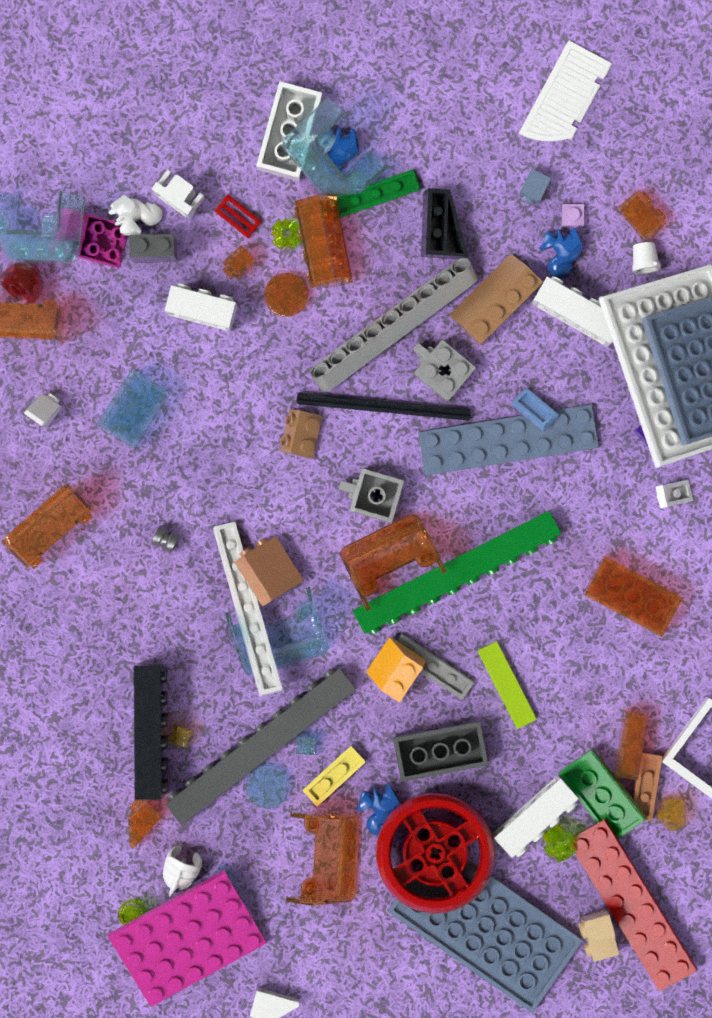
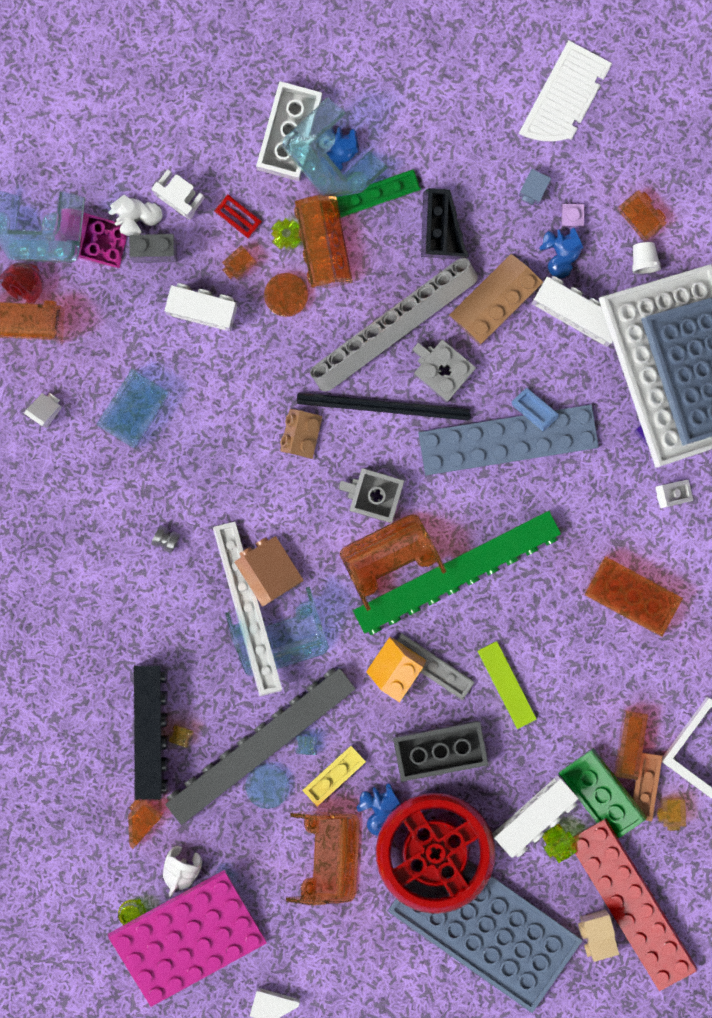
clear orange windscreen [1,483,97,569] -> none

